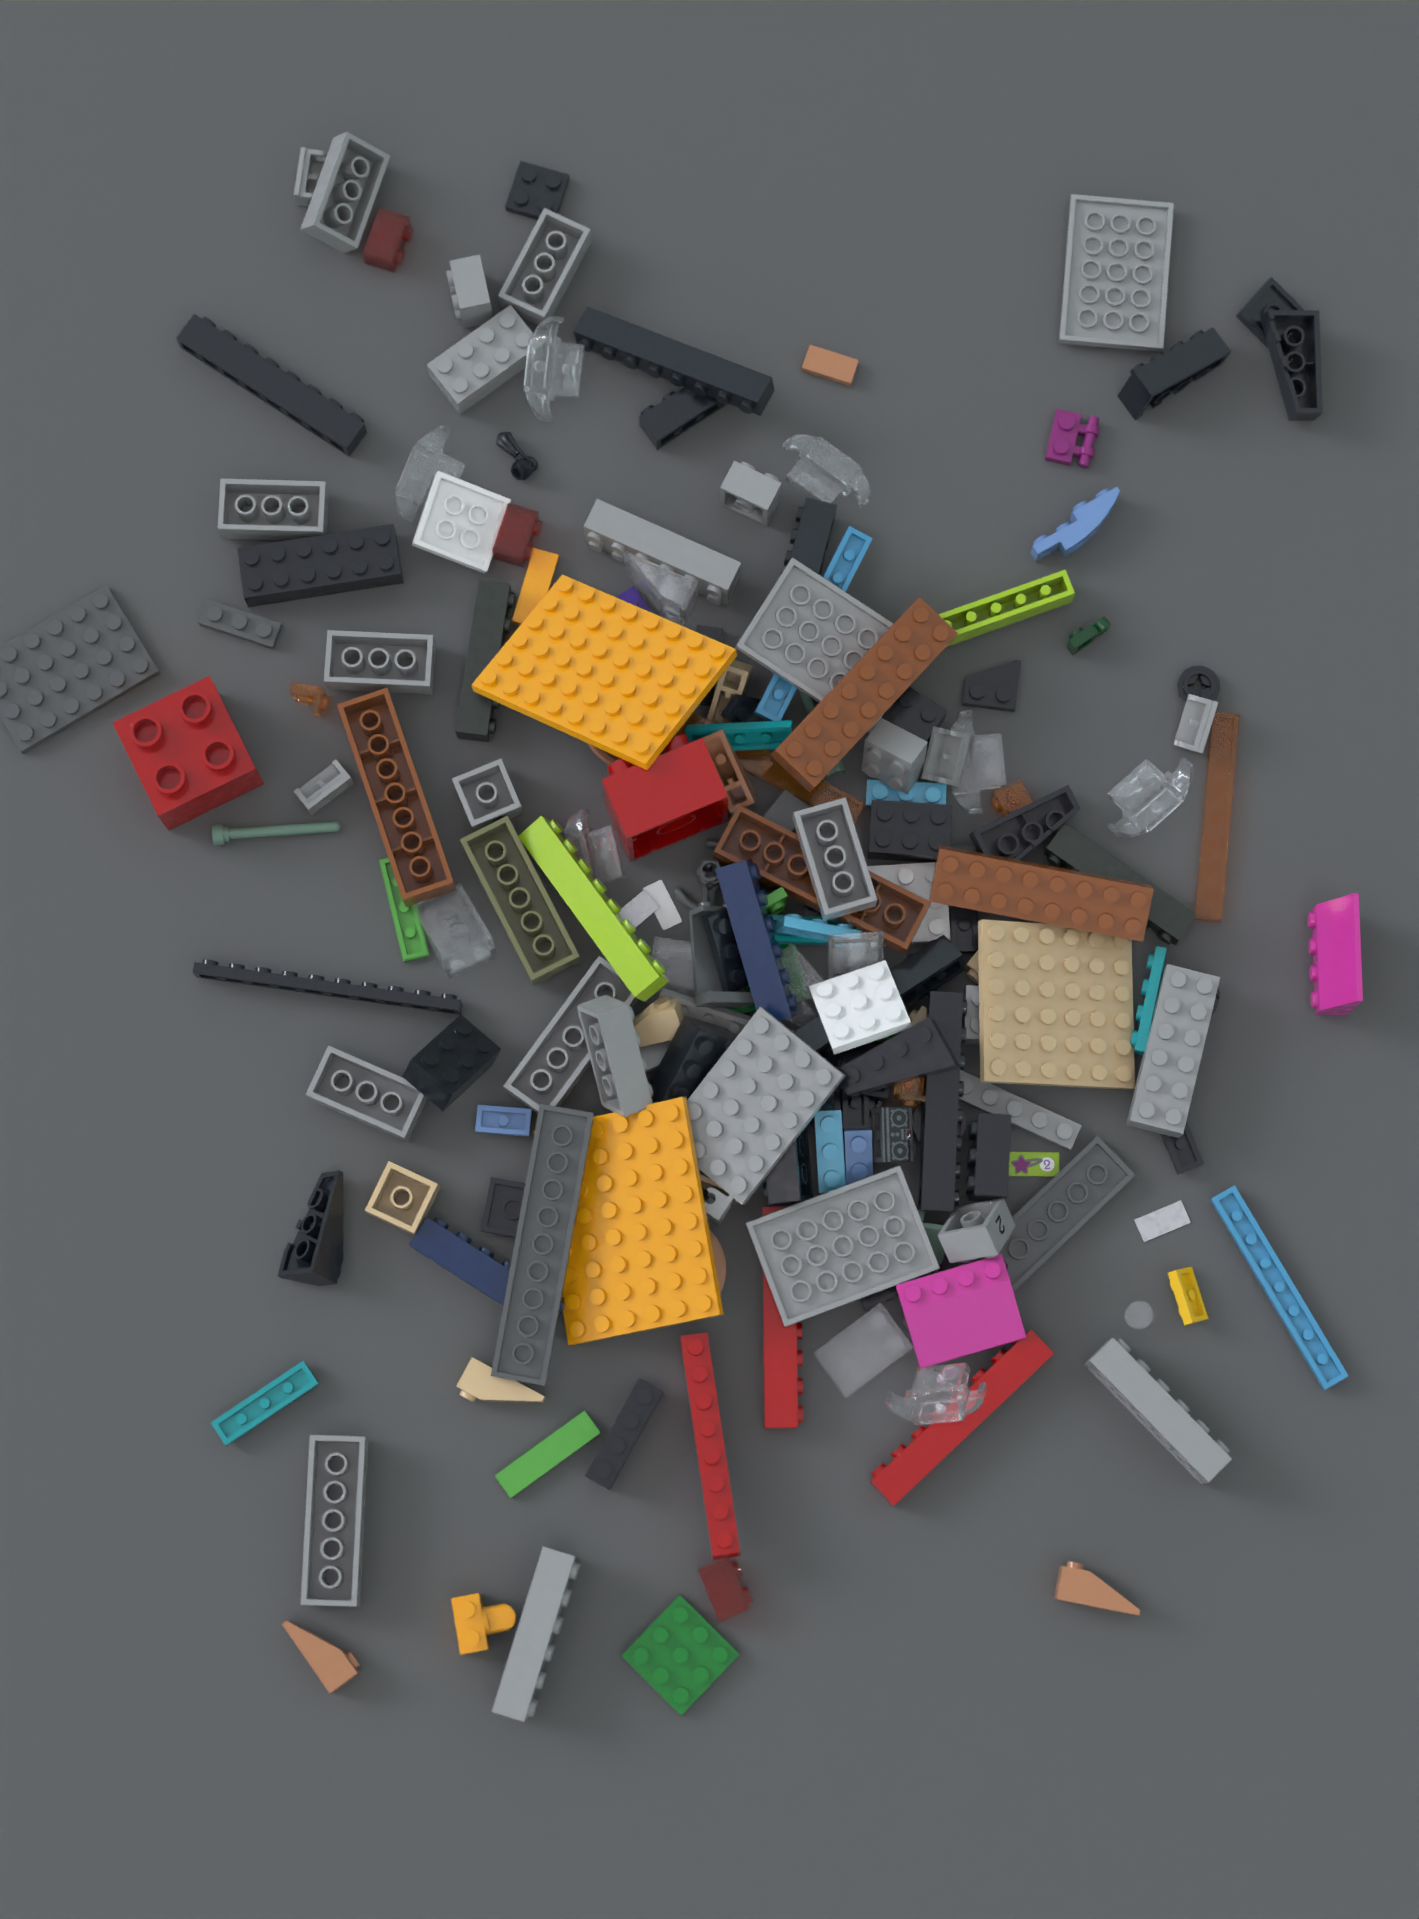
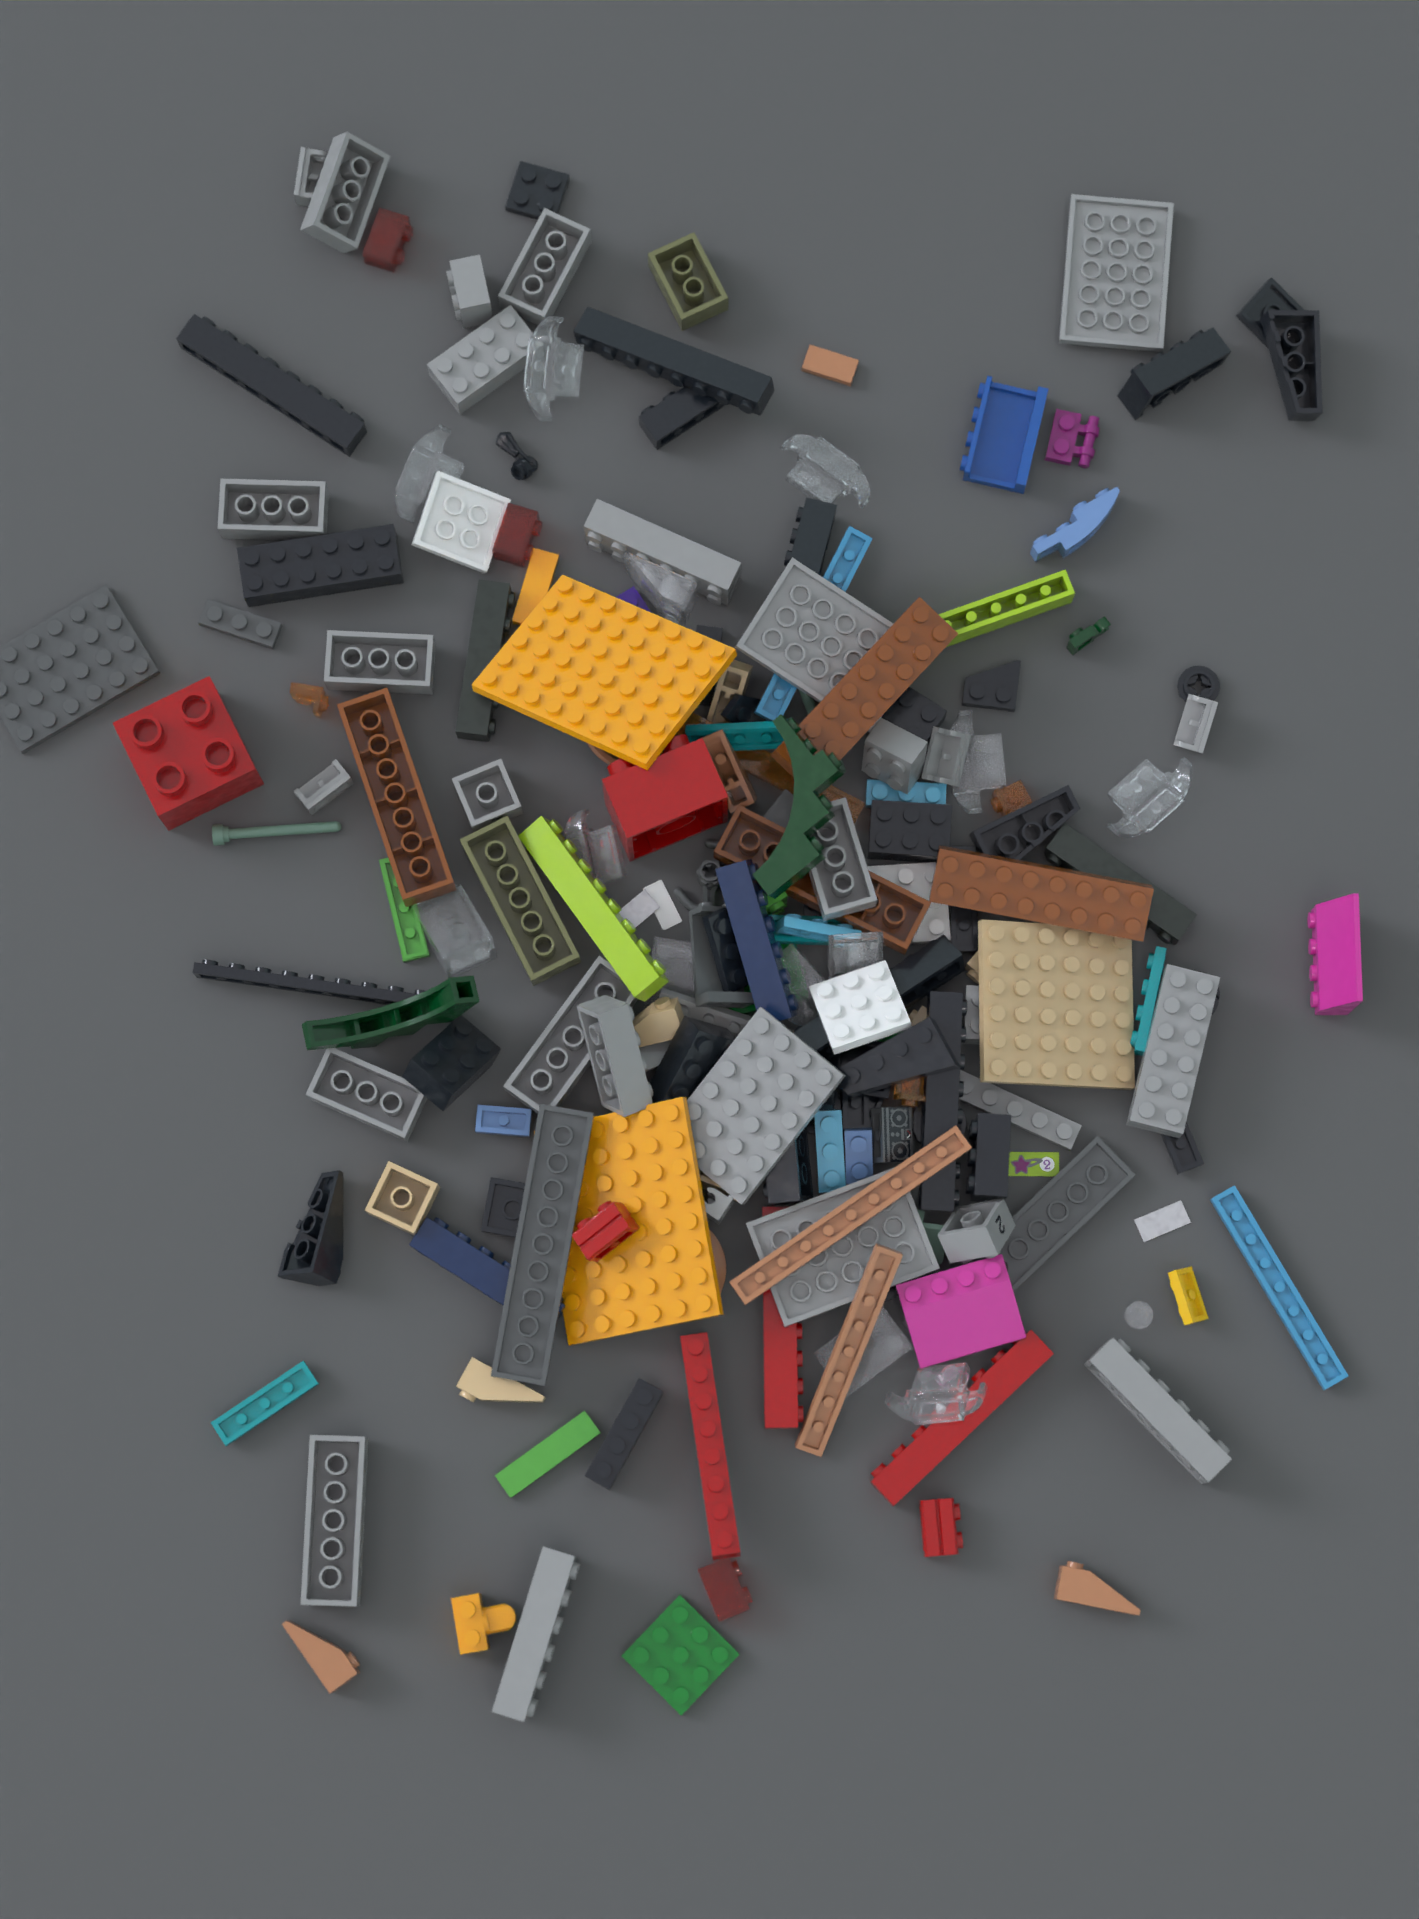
light grey brick [720,461,782,527] -> none
clear orange tile [1194,712,1240,922] -> none
none -> dark green arch [302,976,480,1050]
none -> red brick [572,1201,639,1262]
none -> olive brick [648,232,728,331]
none -> nougat plate [729,1126,972,1305]
none -> dark green arch [753,714,844,899]
none -> nougat plate [795,1243,903,1457]
none -> red brick [919,1498,963,1557]
none -> blue panel [960,376,1048,494]

